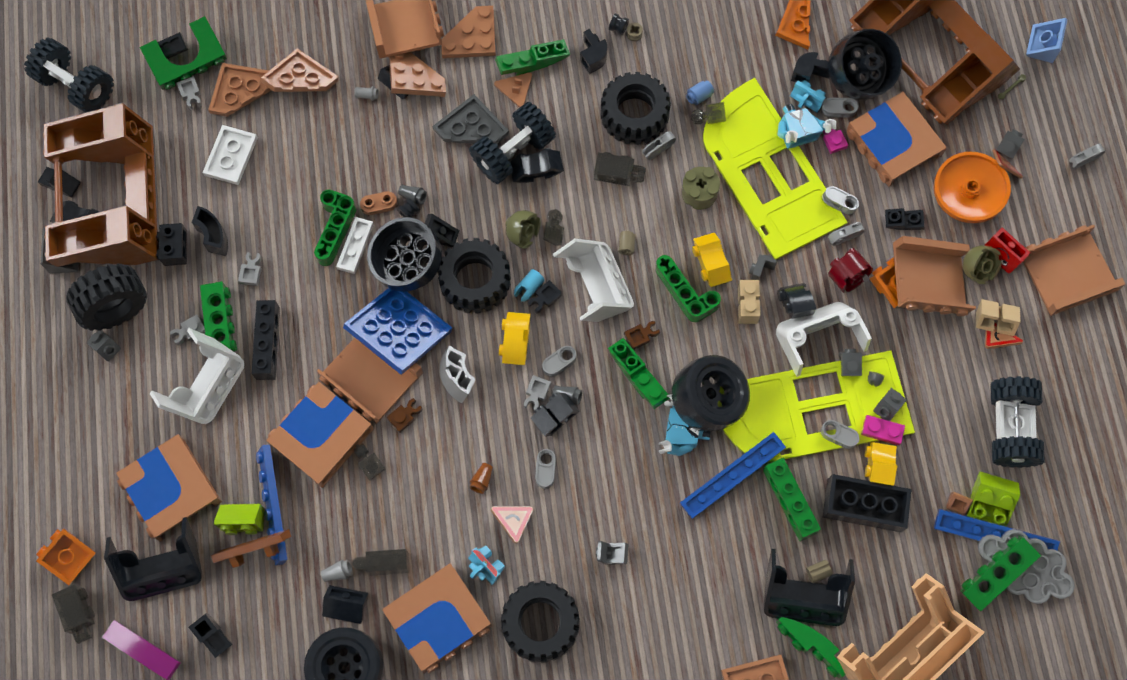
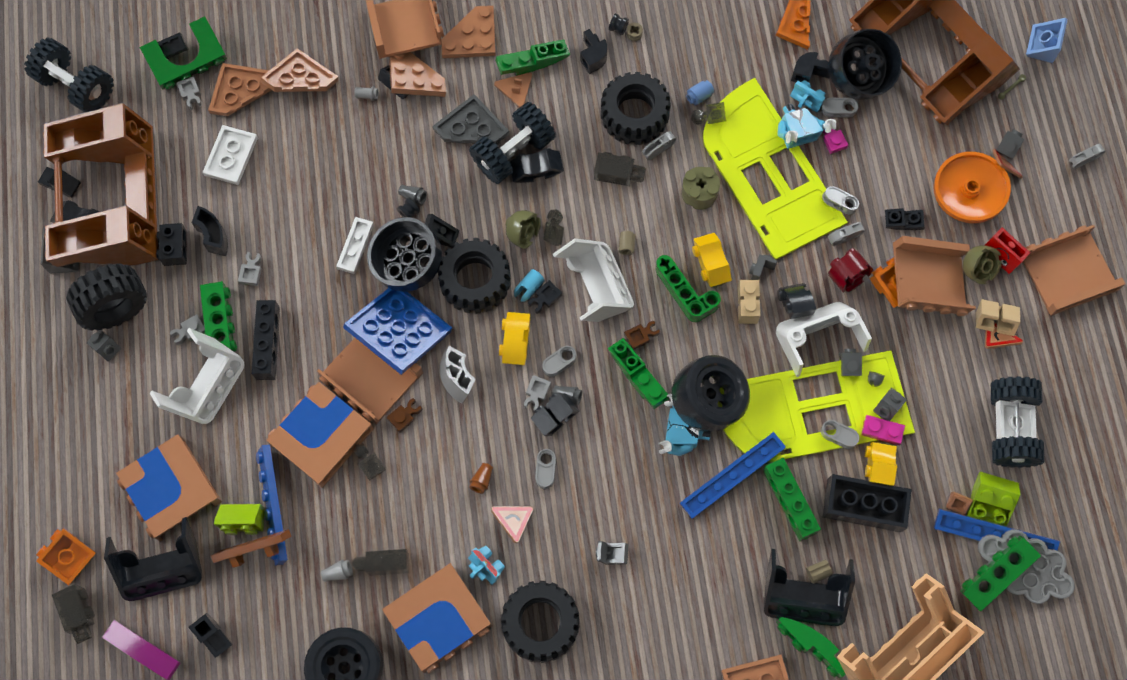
green beam [314,189,356,266] -> none
black panel [322,585,368,624] -> none
nougat plate [360,191,397,215] -> none
nougat panel [846,92,947,187] -> none

